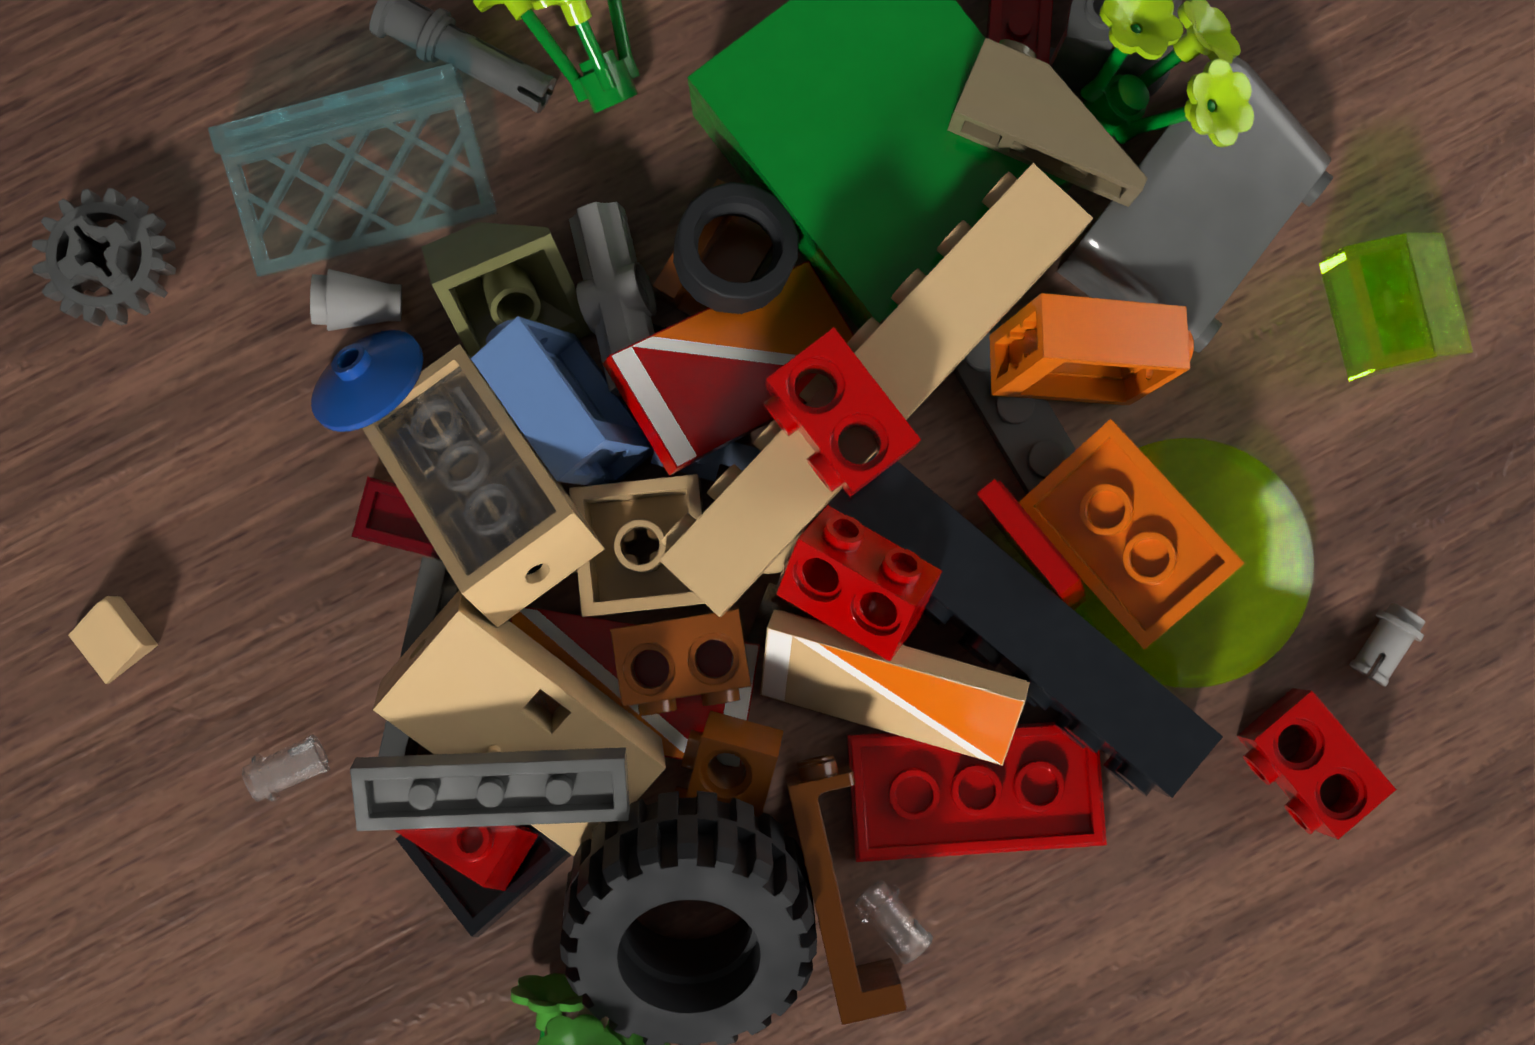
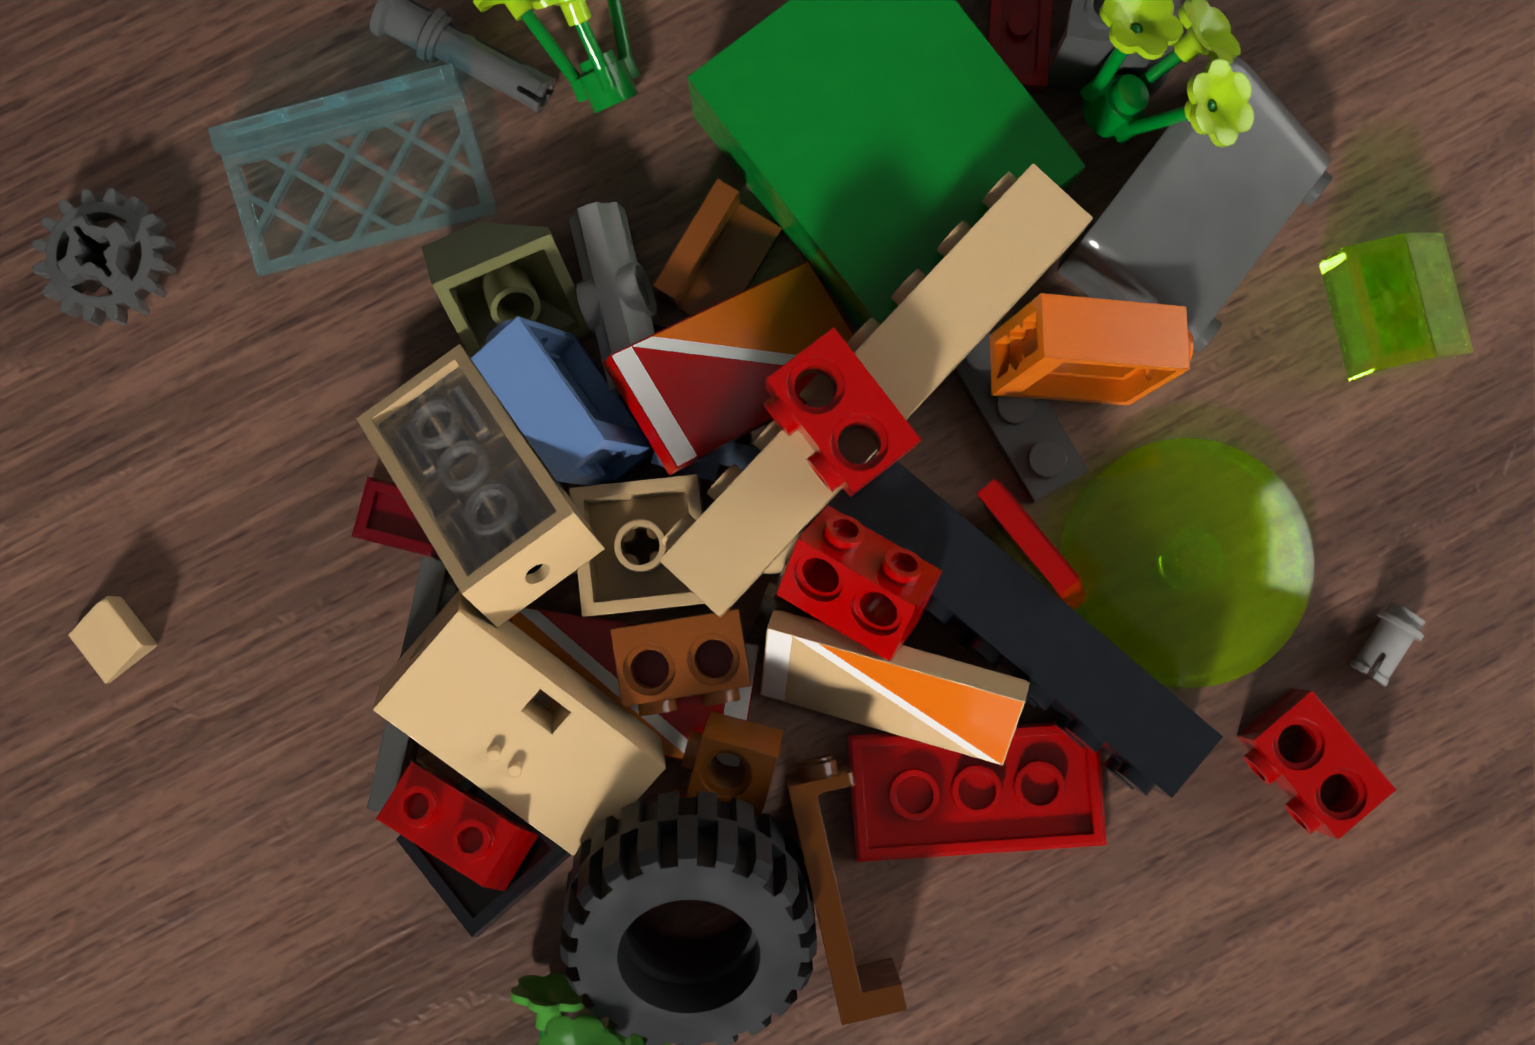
clear pin [242,734,330,802] -> none
light grey cone [310,269,402,331] -> none
blue dish [311,330,424,432] -> none
dark grey plate [350,747,630,831] -> none
black tyre [673,182,799,314] -> none
clear pin [854,880,934,964] -> none
dark tan slope [947,38,1148,207] -> none
orange plate [1019,419,1246,649] -> none

